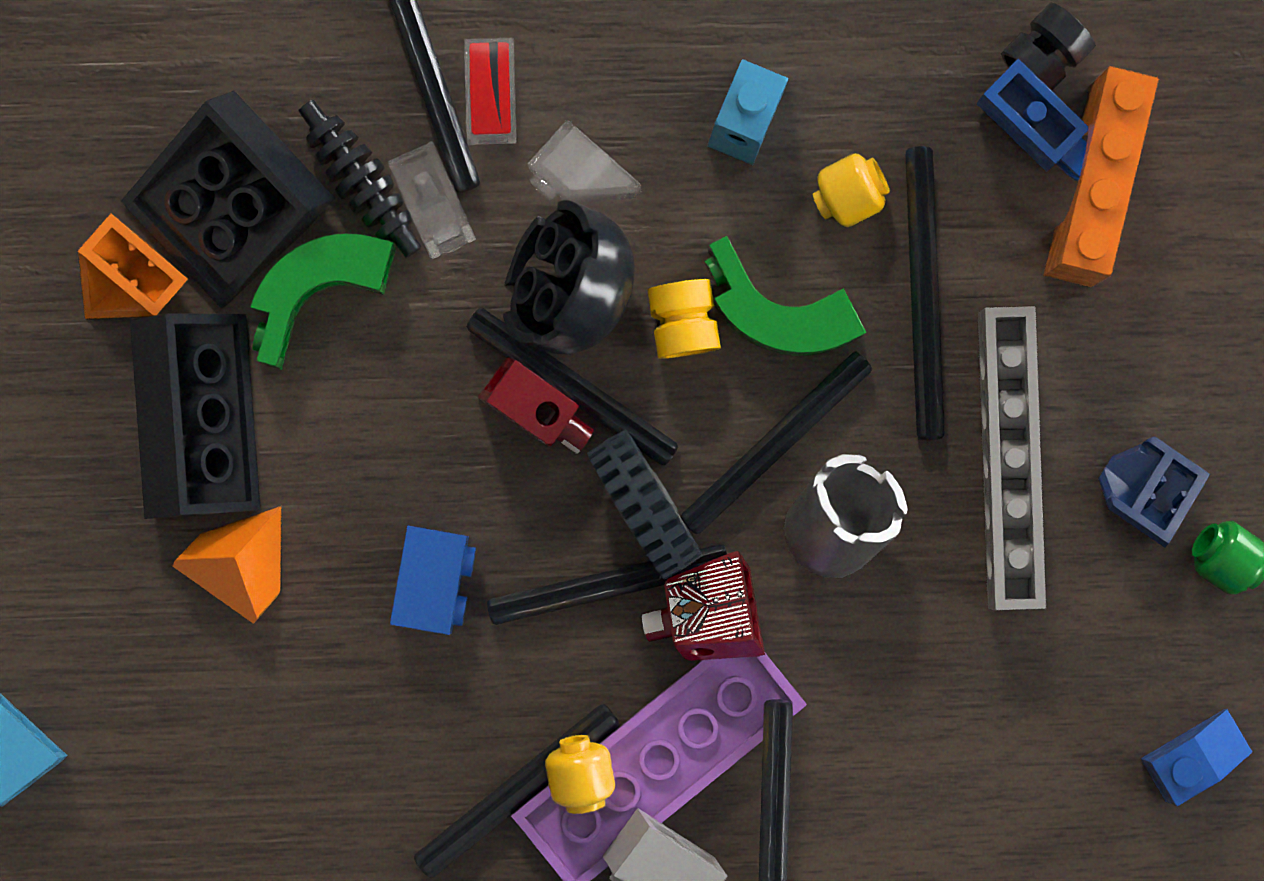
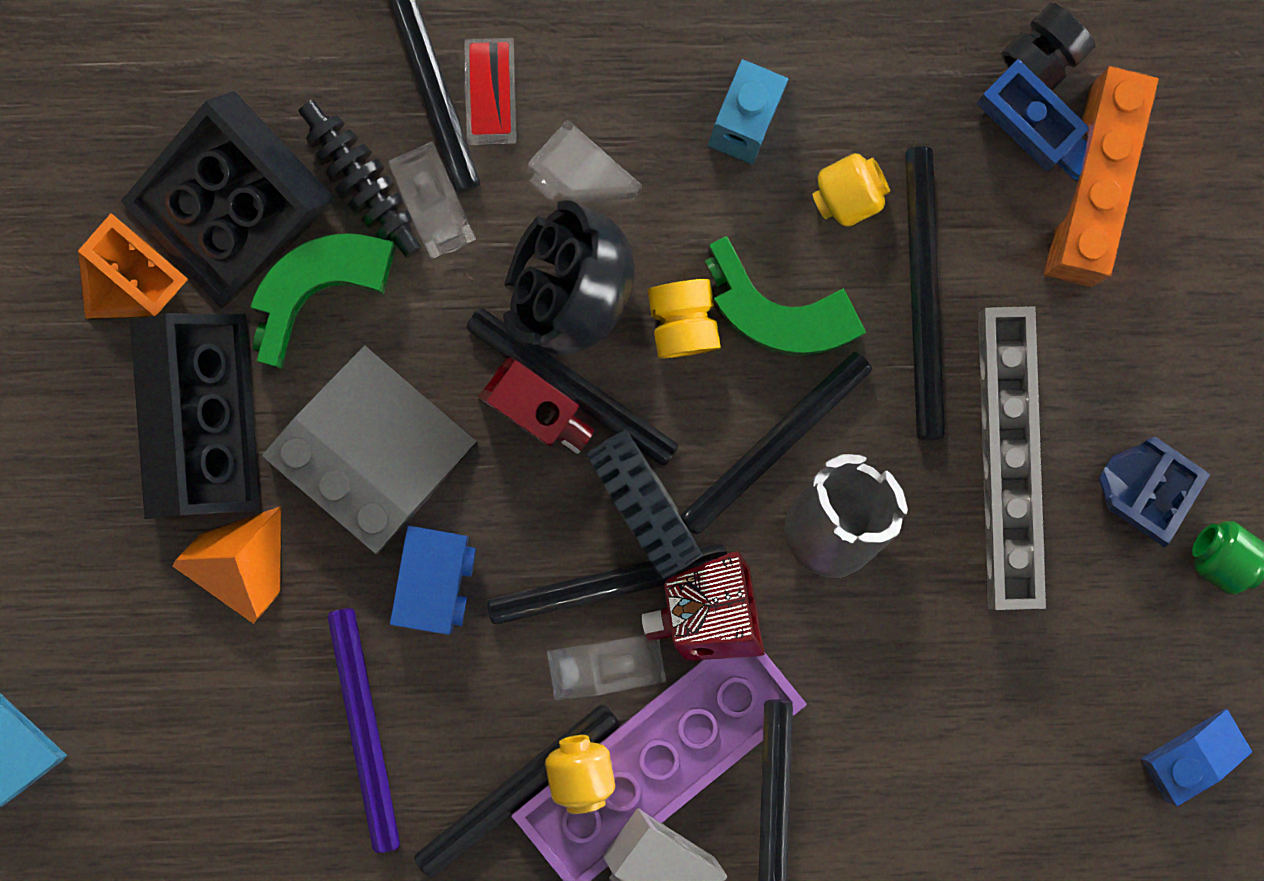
none -> dark grey slope [262,345,477,554]
none -> dark purple axle [328,608,400,853]
none -> clear slope [547,635,666,700]

